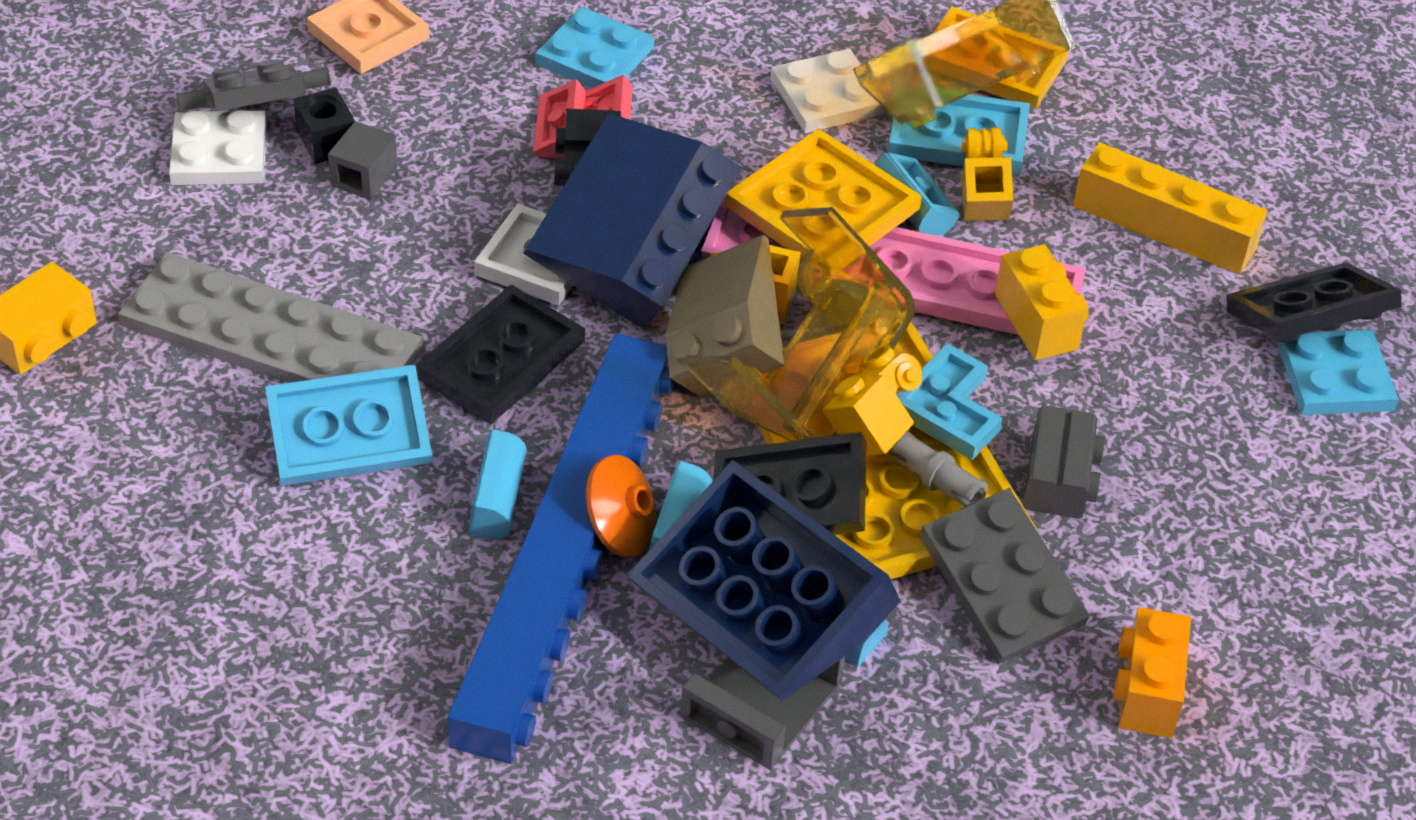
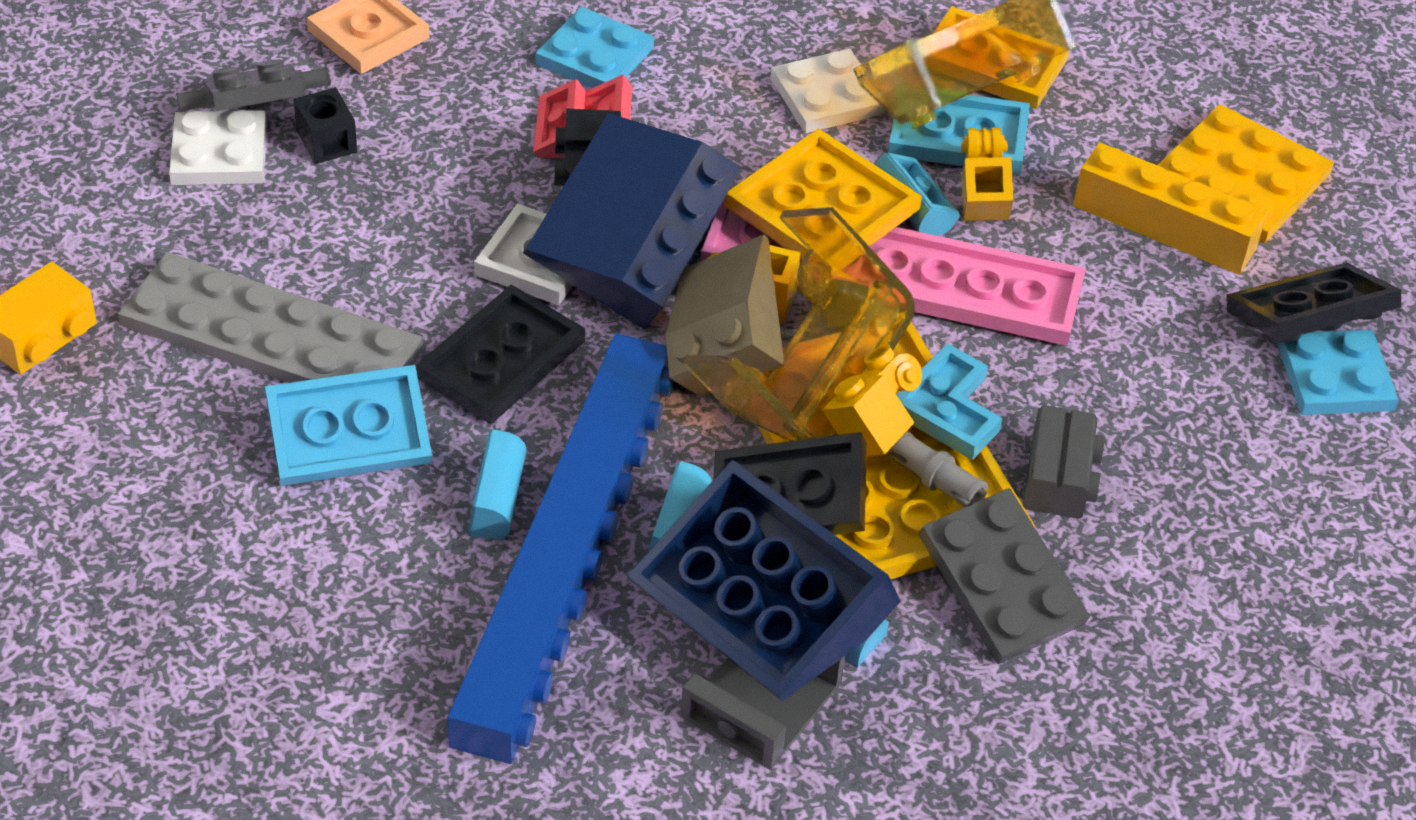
dark grey brick [328,121,397,200] -> none
orange dish [586,455,657,557] -> none
yellow brick [995,244,1089,361] -> none
light orange brick [1113,607,1191,738] -> none
none -> yellow plate [1158,104,1334,243]

